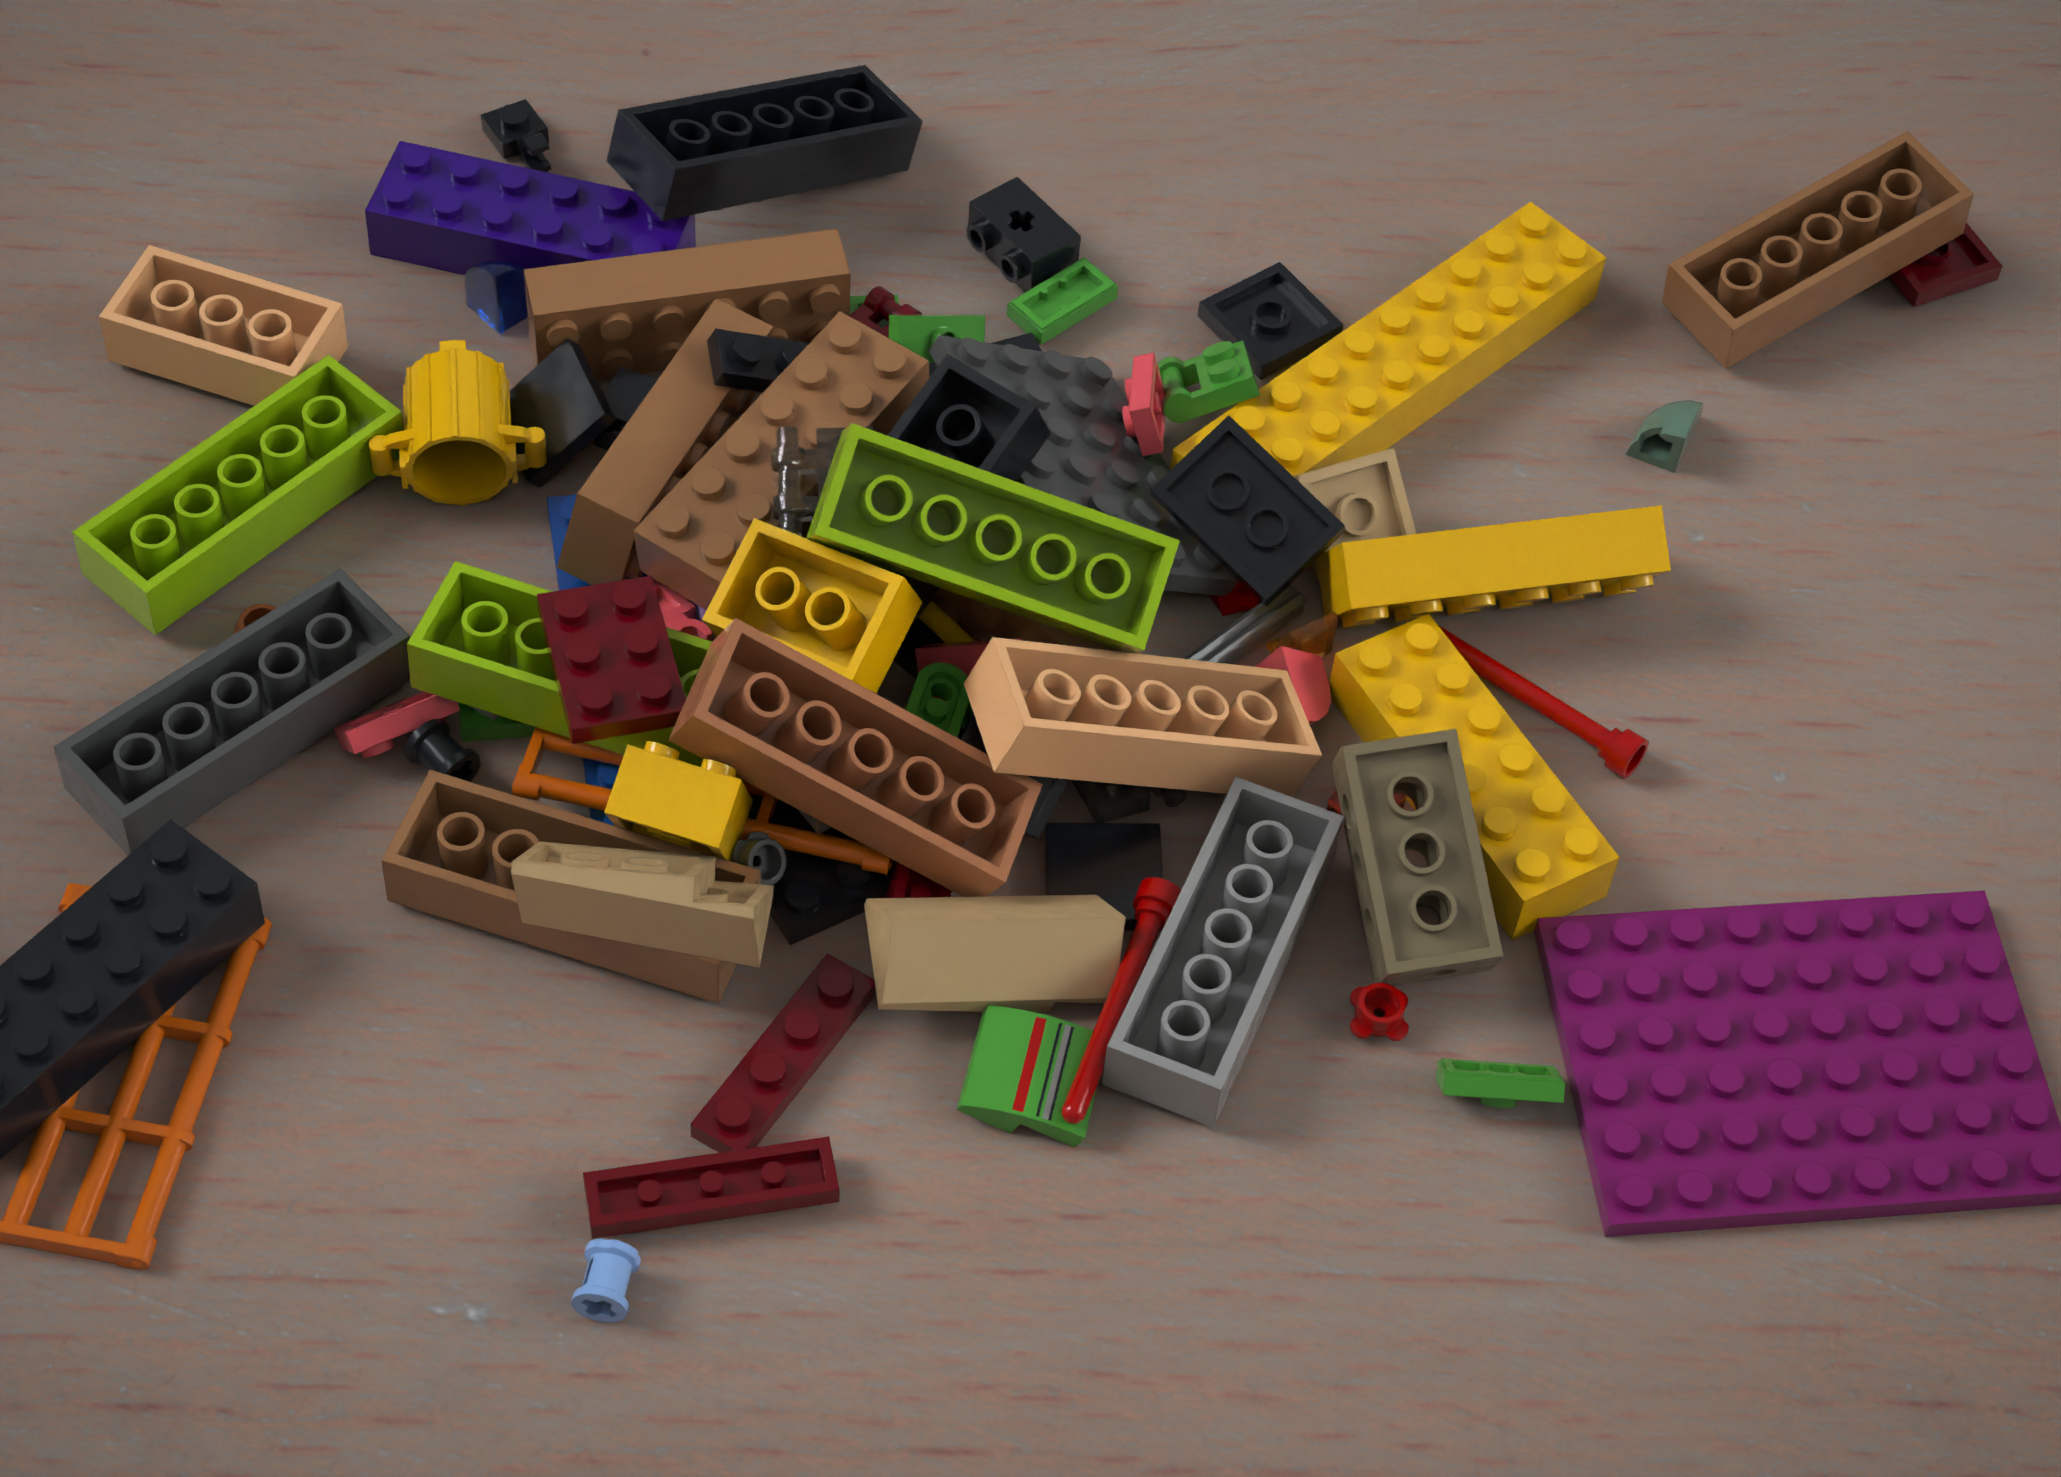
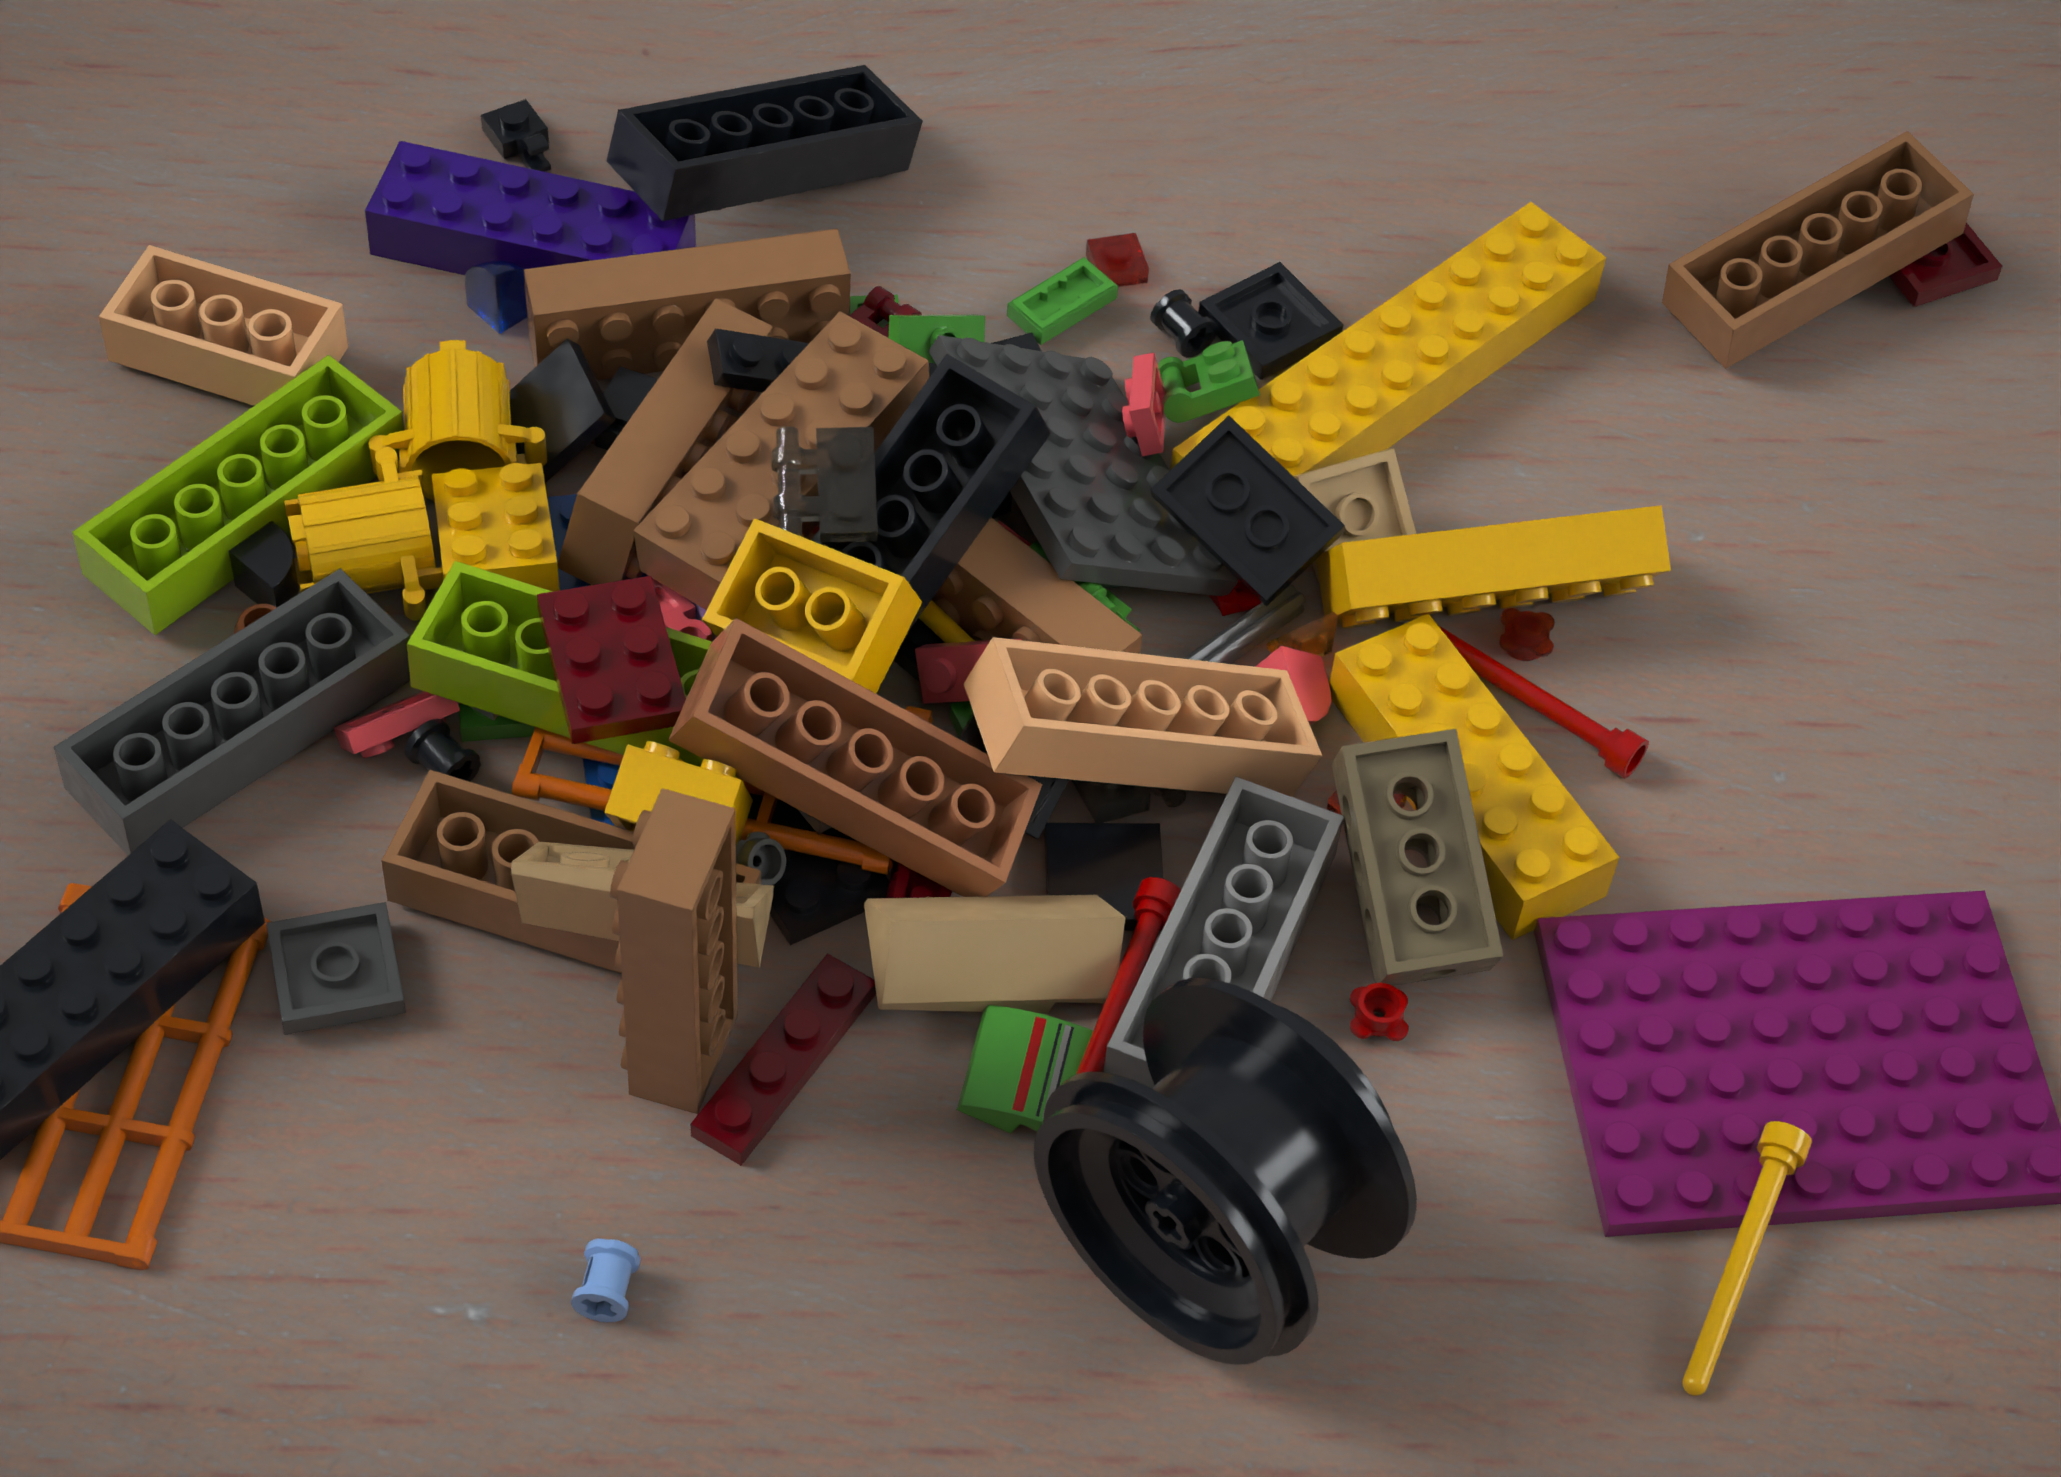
dark red plate [583,1137,840,1239] -> none
lime brick [806,423,1180,653] -> none
bright green plate [905,663,969,738] -> none
black brick [967,177,1081,292] -> none
bright green plate [1436,1058,1566,1108] -> none
sand green brick [1625,400,1703,473] -> none
none -> black brick [229,521,299,607]
none -> dark grey plate [266,902,406,1035]
none -> yellow container [284,447,443,621]
none -> yellow brick [432,463,560,591]
none -> medium nougat brick [610,788,738,1114]
none -> black wheel [1034,978,1417,1365]
none -> clear red plate [1086,233,1149,287]
none -> black bush [1150,289,1218,358]
none -> clear red plate [1499,608,1555,661]
none -> yellow piece [1682,1121,1812,1396]

